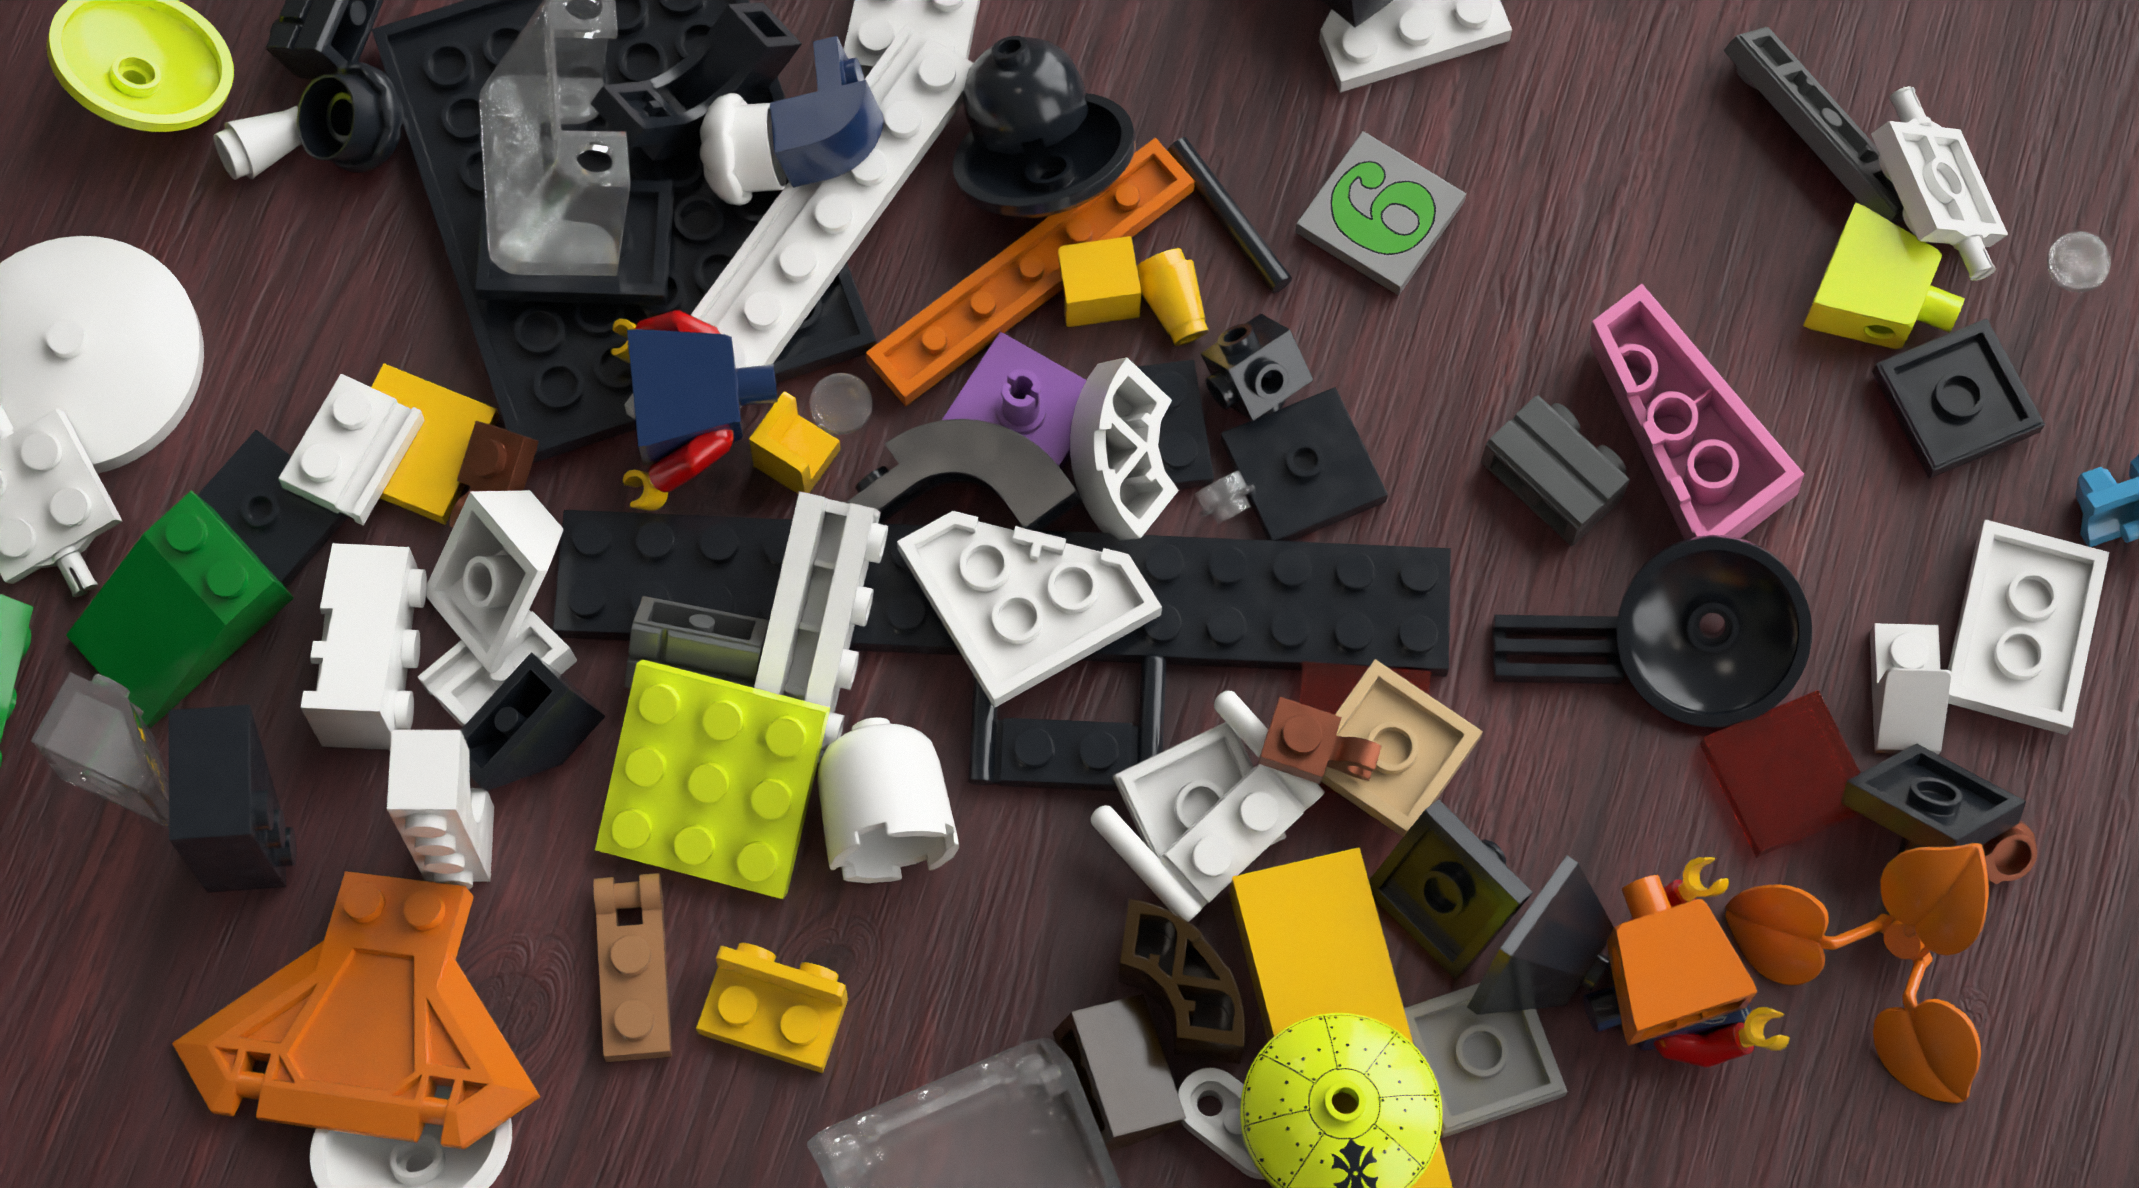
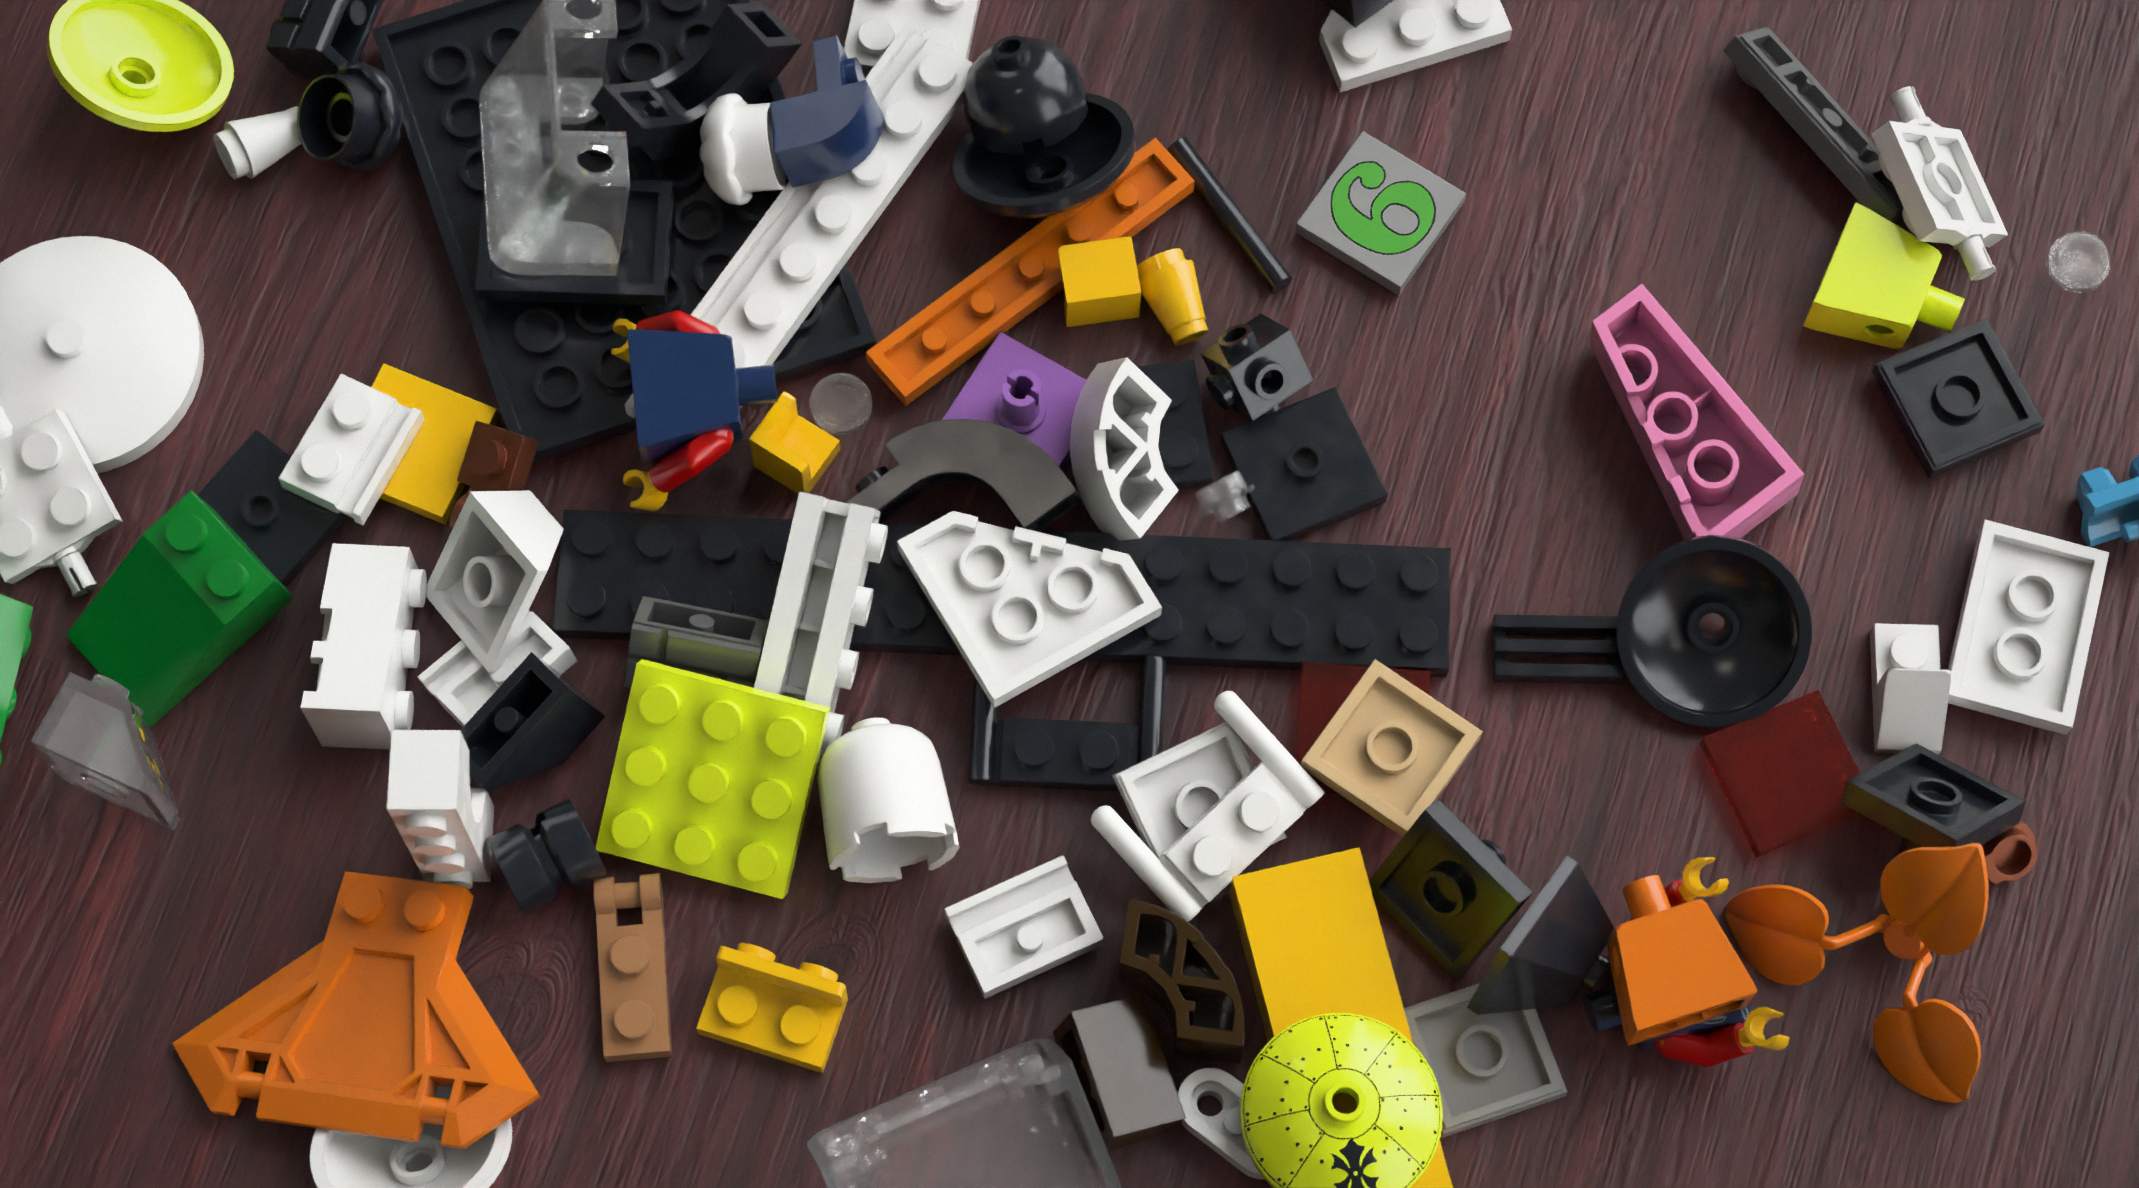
black wedge [168,704,297,893] -> none
copper plate [1258,697,1382,784] -> none
dark grey brick [1481,395,1630,547] -> none
none -> black wheel [486,798,607,915]
none -> white plate [944,855,1104,999]

